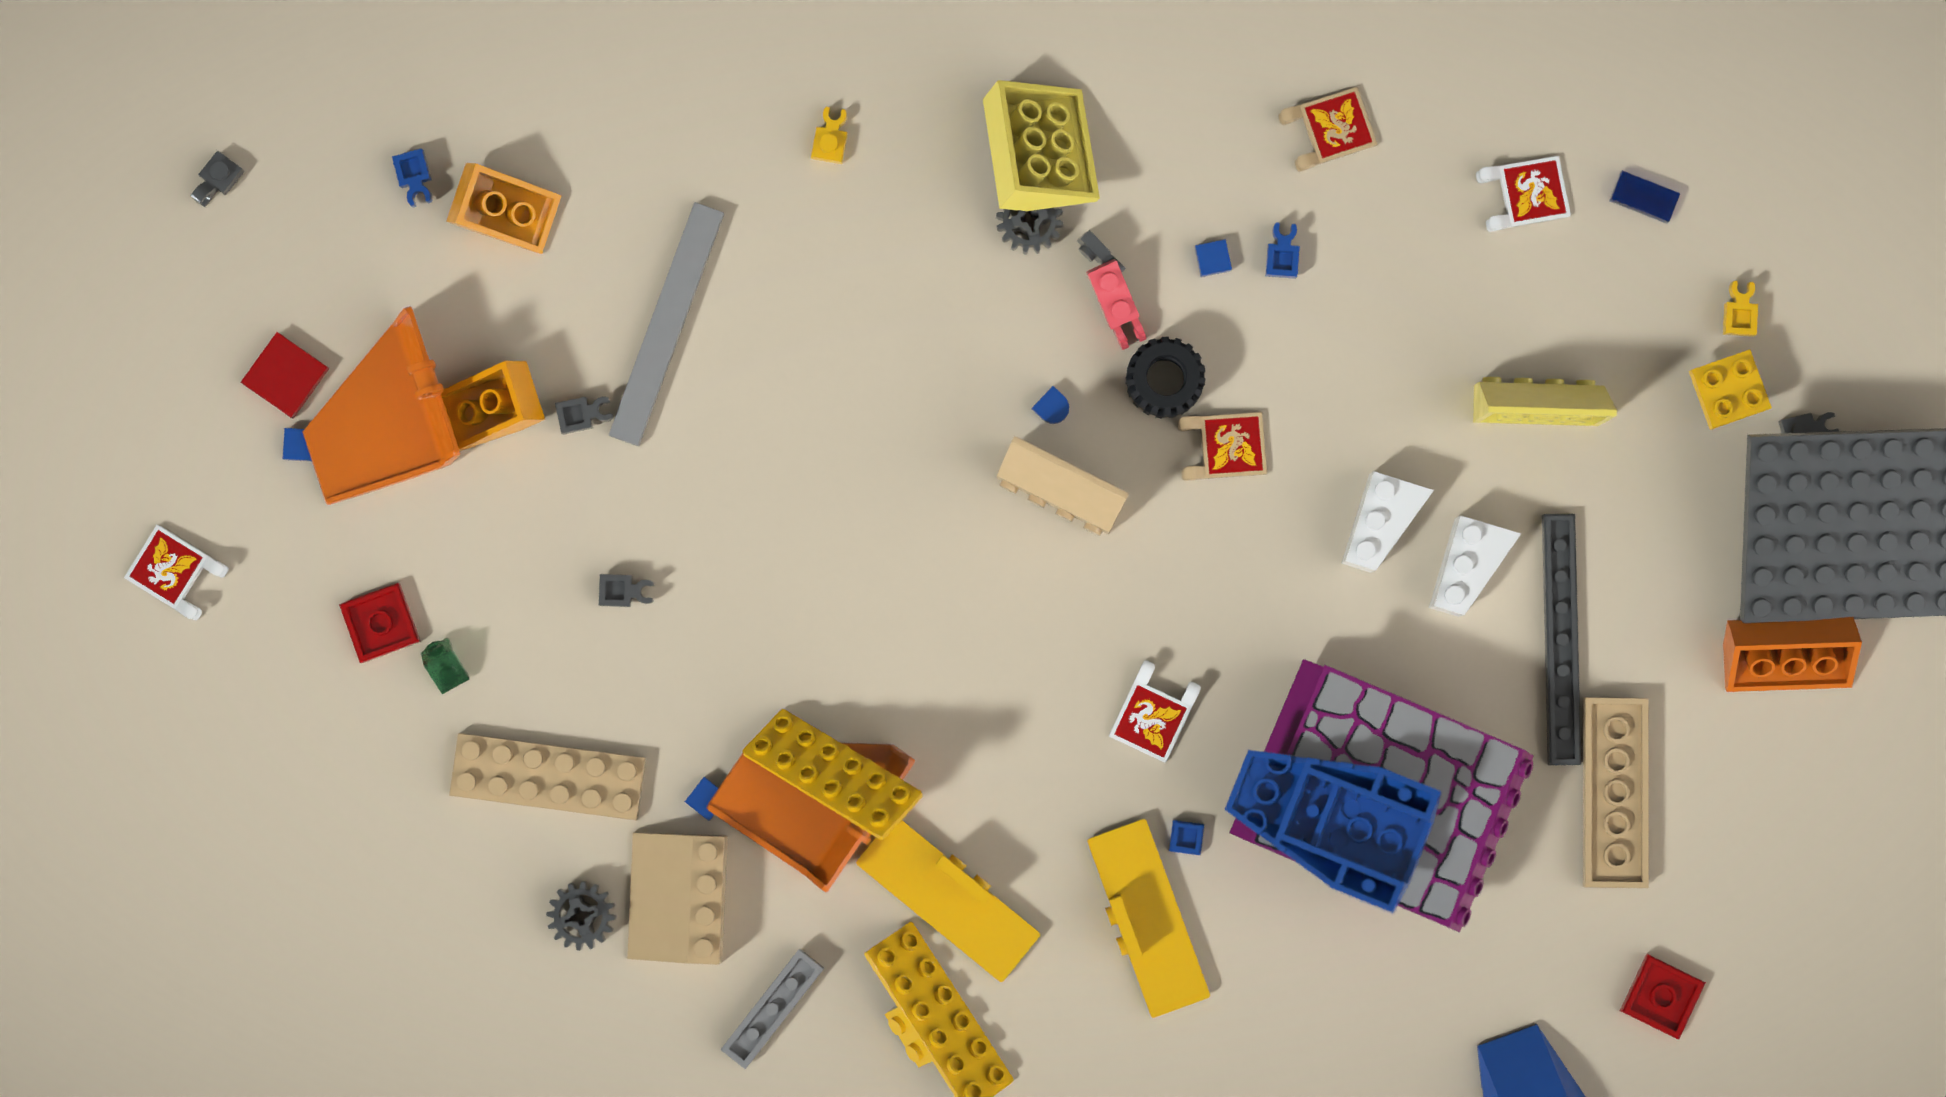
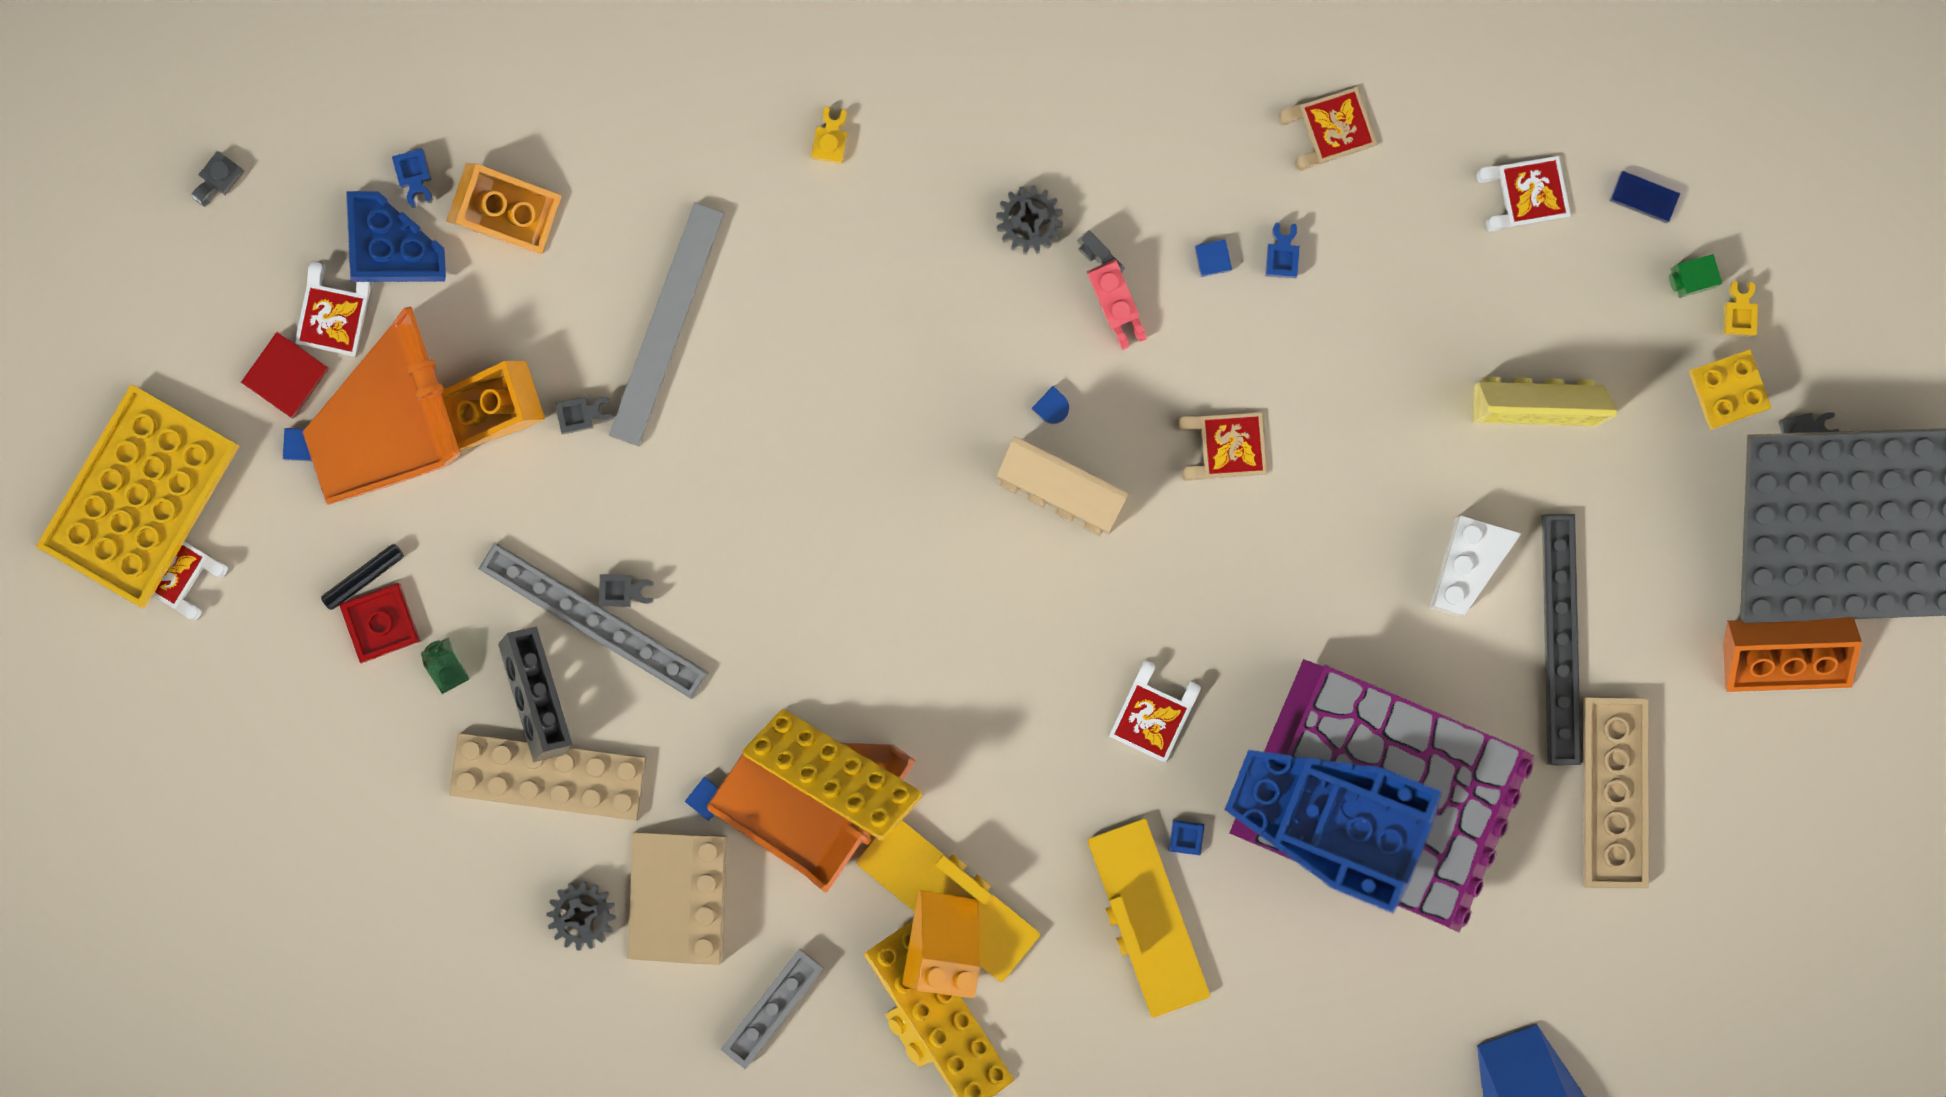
light yellow slope [983,80,1100,211] -> none
black tyre [1125,336,1206,419] -> none
white wedge [1341,471,1434,573] -> none
red tile [1620,954,1706,1040] -> none
none -> yellow plate [36,384,240,609]
none -> flag [295,262,374,357]
none -> black axle [321,544,404,610]
none -> blue plate [346,191,446,282]
none -> light grey tile [478,542,709,699]
none -> dark grey brick [498,627,573,762]
none -> light orange slope [902,890,980,998]
none -> green brick [1669,254,1722,298]

